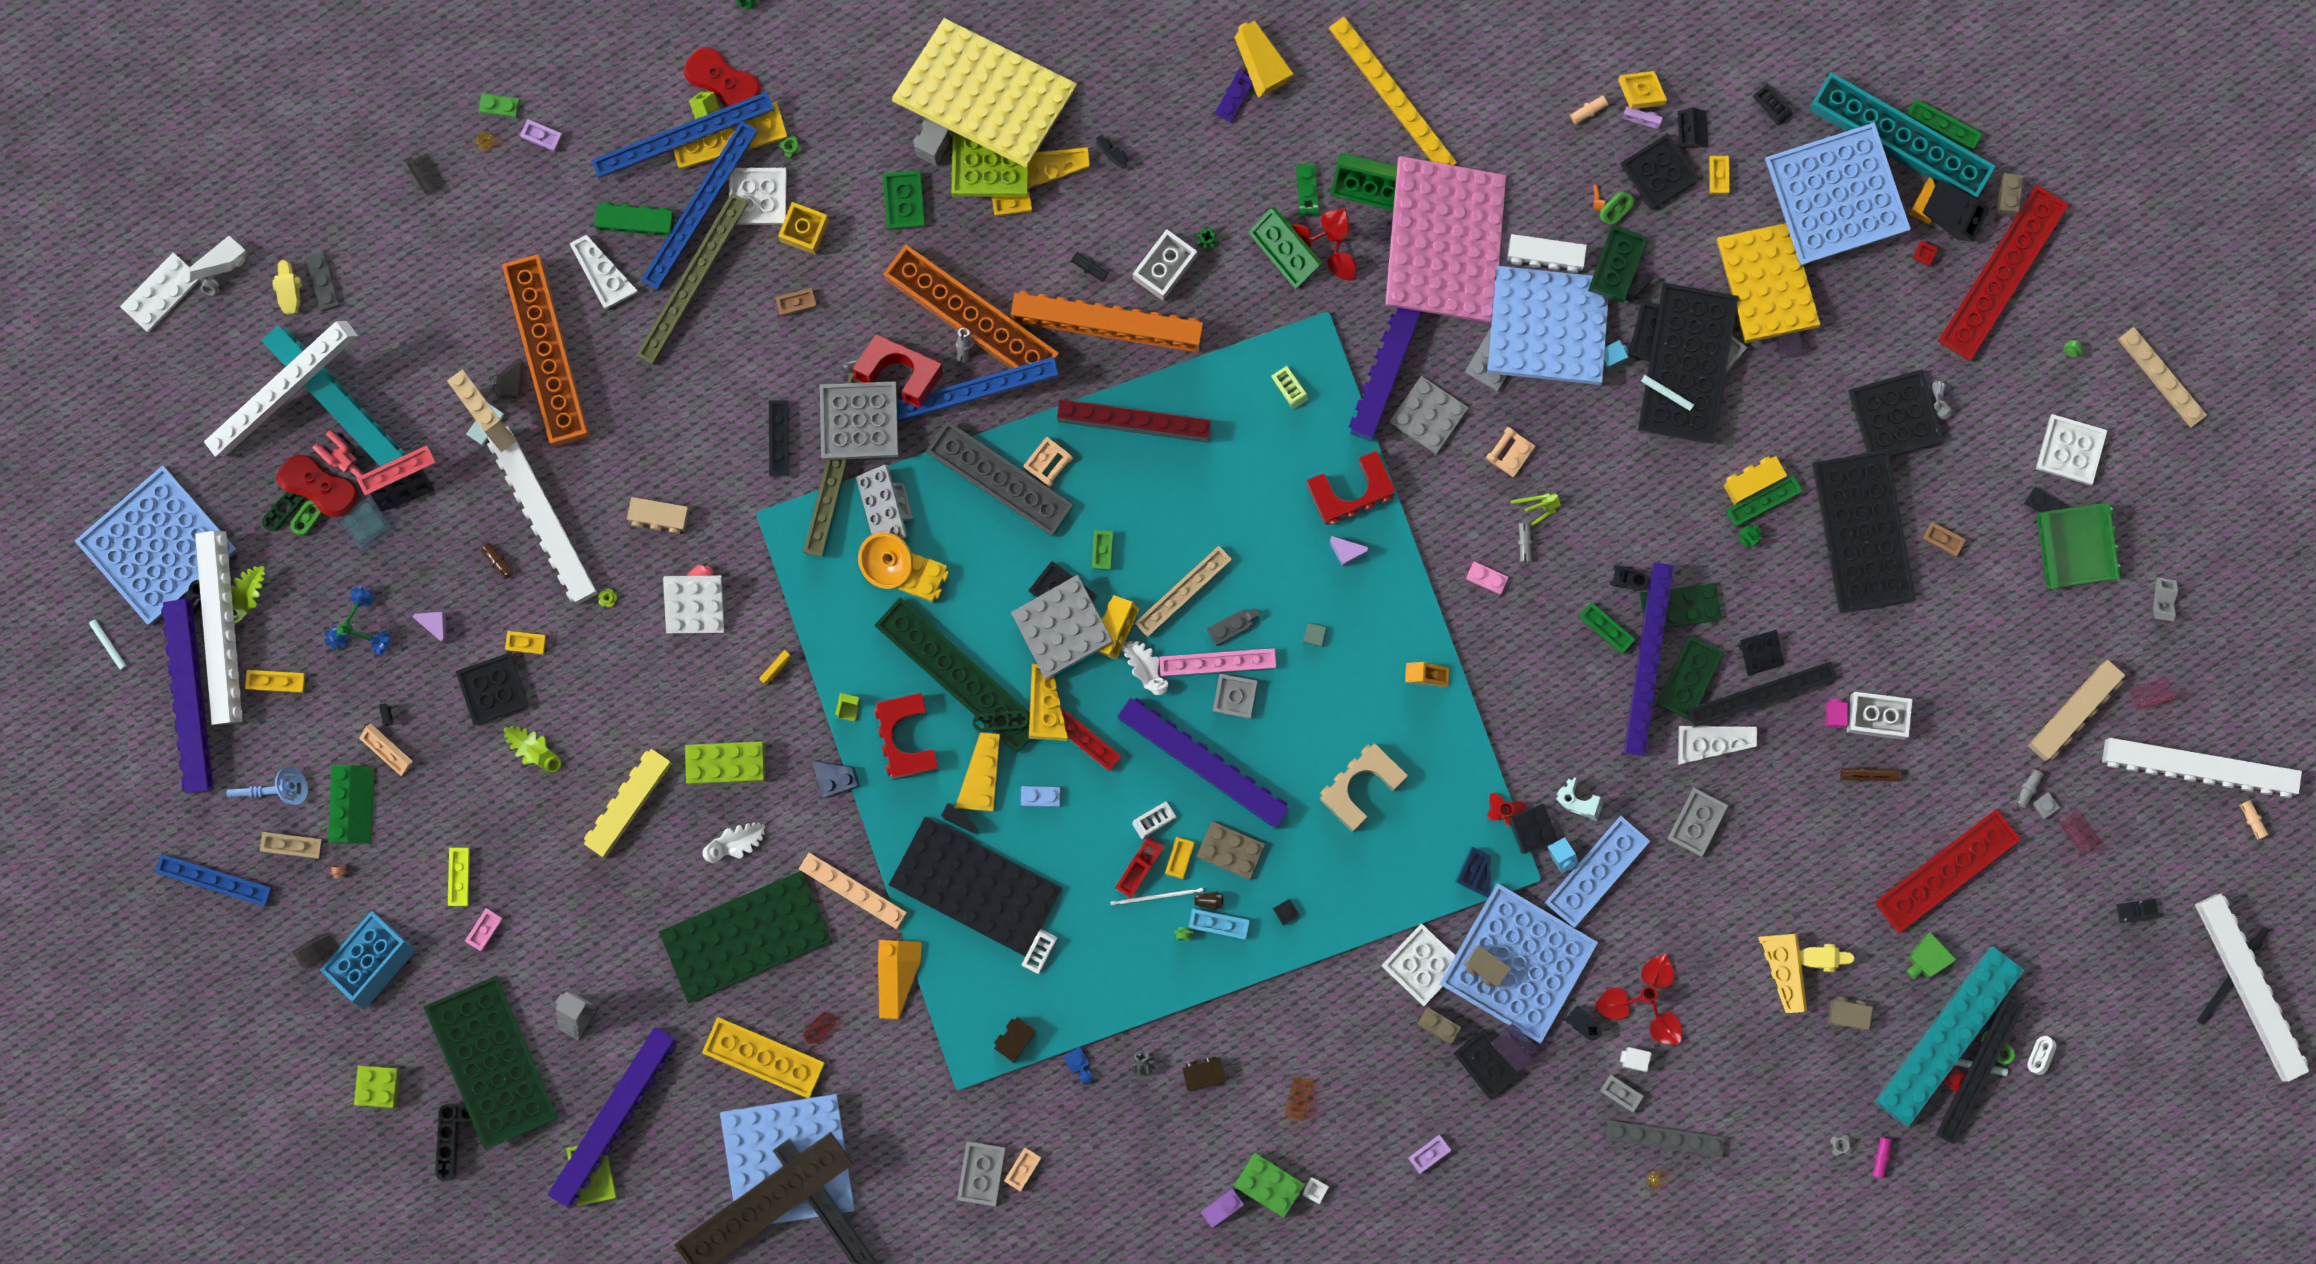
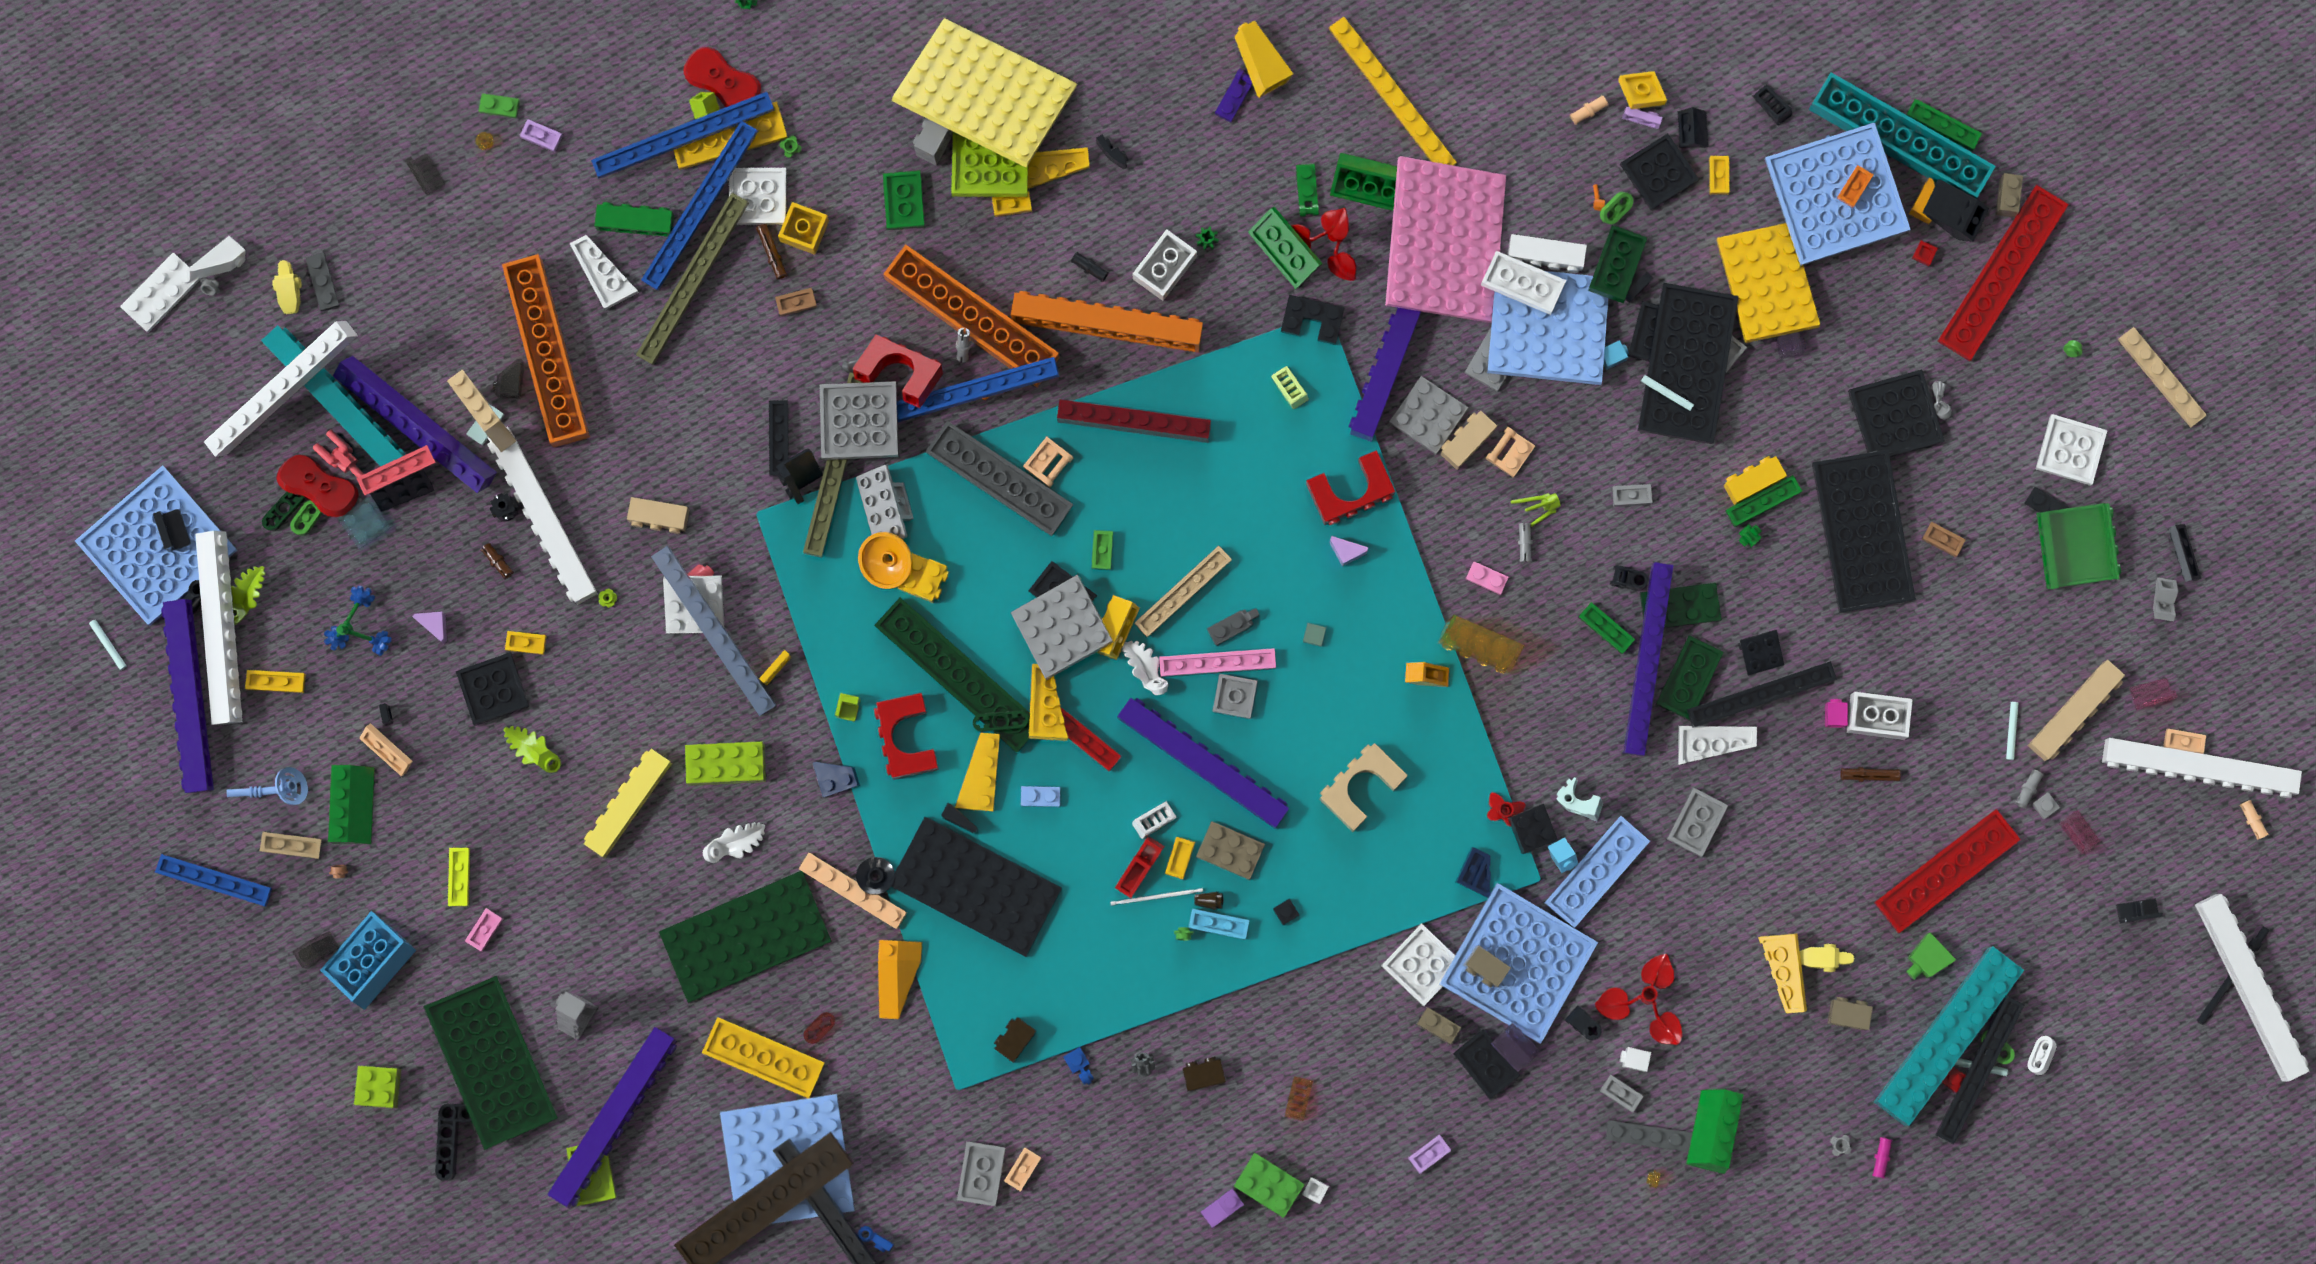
white slope [1022,929,1057,974] -> none
none -> black panel [153,509,191,552]
none -> dark purple brick [333,356,497,493]
none -> black brick [490,493,519,522]
none -> sand blue plate [651,545,776,716]
none -> reddish brown pin [756,224,788,280]
none -> black bracket [776,449,823,505]
none -> black dish [856,857,895,895]
none -> blue plate [858,1226,894,1252]
none -> black plate [1280,295,1345,345]
none -> clear yellow slope [1438,615,1524,673]
none -> tan brick [1441,410,1497,470]
none -> white plate [1481,251,1566,315]
none -> light grey plate [1612,484,1652,506]
none -> green slope [1686,1089,1744,1174]
none -> orange plate [1837,165,1874,208]
none -> light aqua bar [2006,702,2019,760]
none -> light nougat plate [2164,729,2206,754]
none -> black plate [2169,524,2201,582]

